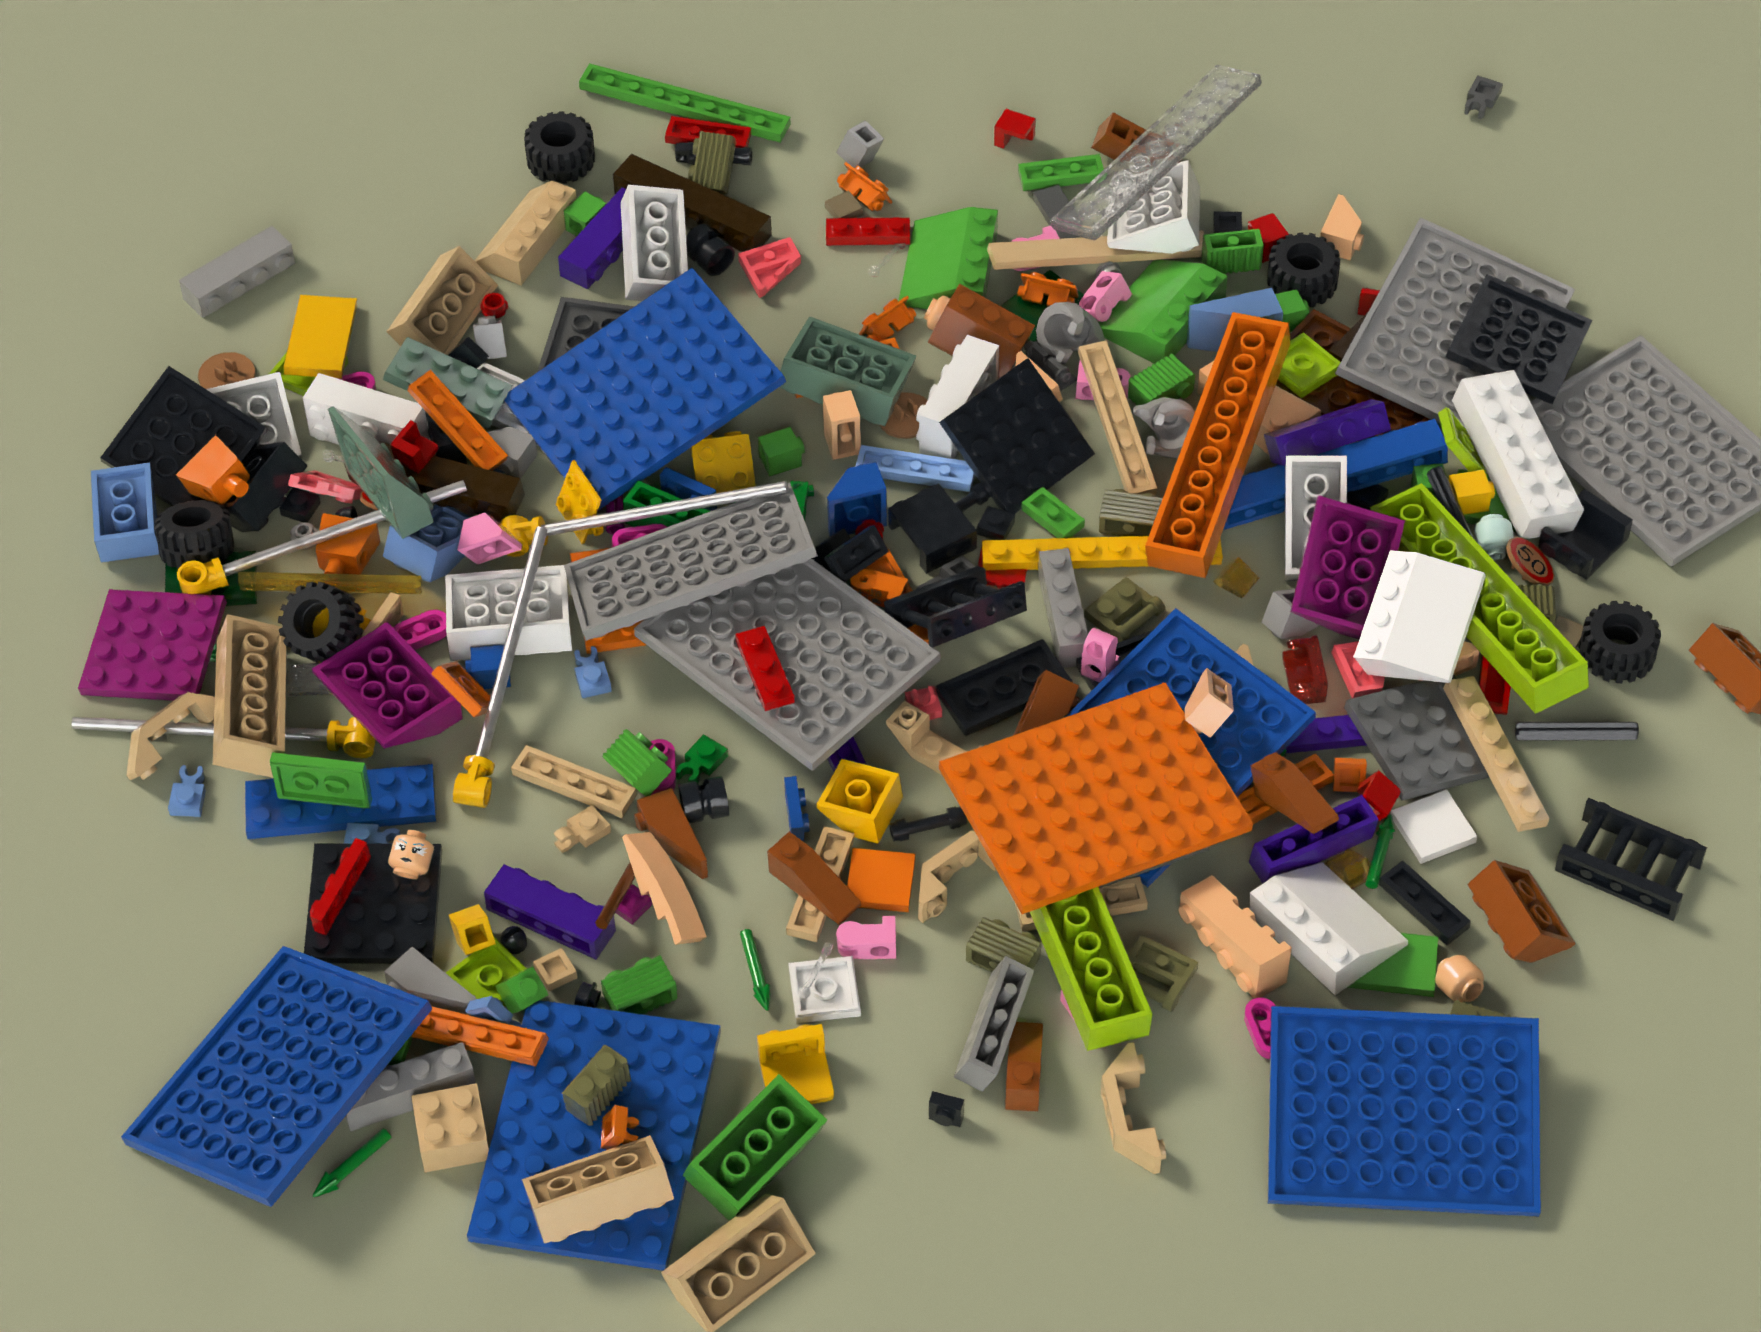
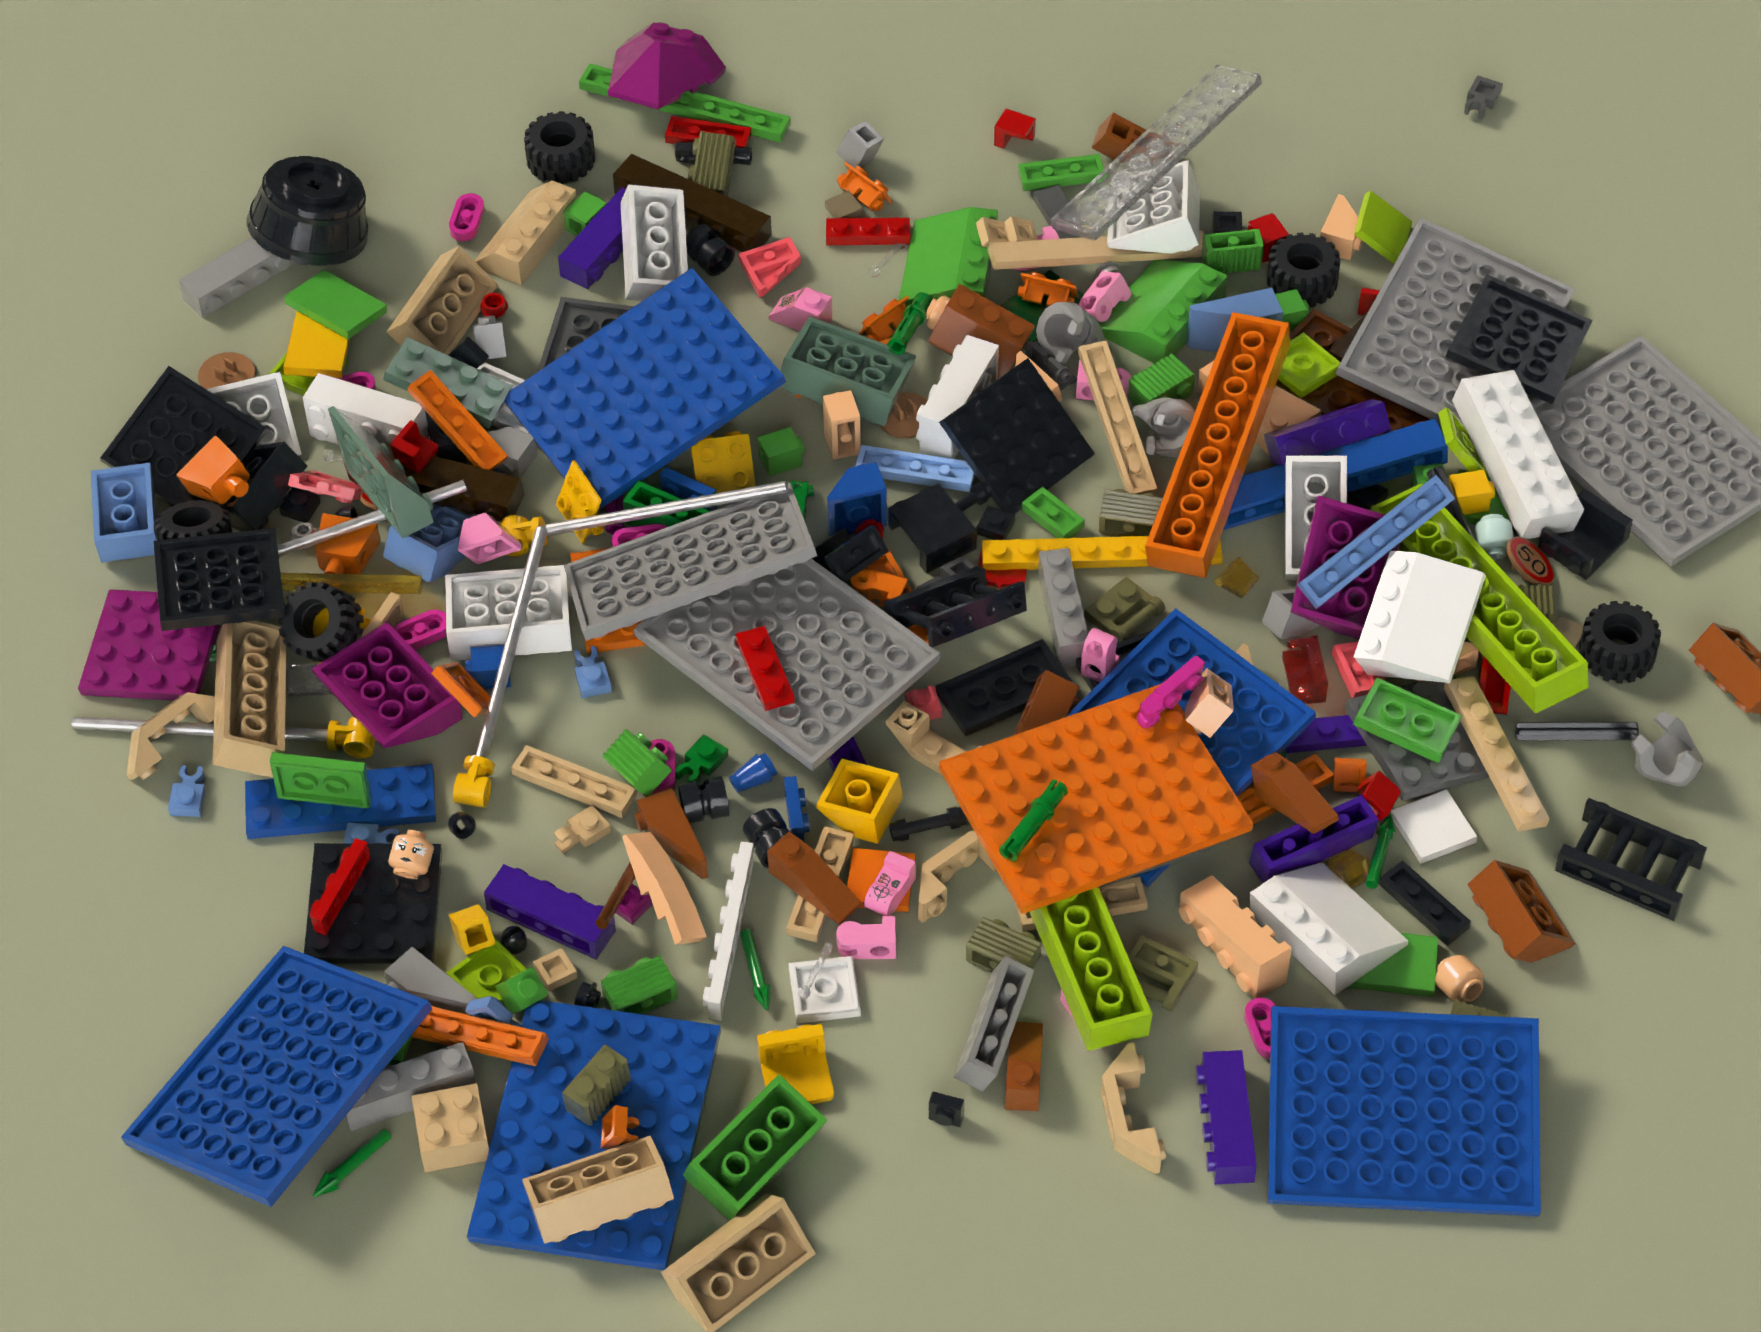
none -> black plate [153,528,286,631]
none -> black piece [246,156,368,266]
none -> bright green tile [284,269,387,339]
none -> black hinge [448,811,476,839]
none -> dark pink plate [449,193,485,241]
none -> magenta wedge [608,22,726,110]
none -> white plate [703,842,754,1021]
none -> blue cone [729,753,777,793]
none -> black wheel [743,808,789,868]
none -> bright pink slope [769,287,832,331]
none -> bright pink leg [864,851,916,916]
none -> green pin [887,292,931,355]
none -> tan slope [976,216,1038,248]
none -> green pin [999,779,1068,862]
none -> dark pink hinge [1136,656,1205,728]
none -> dark purple brick [1196,1050,1257,1185]
none -> medium blue plate [1297,475,1455,609]
none -> bright green tile [1353,678,1463,763]
none -> lime tile [1354,190,1412,264]
none -> light grey piece [1630,711,1703,787]

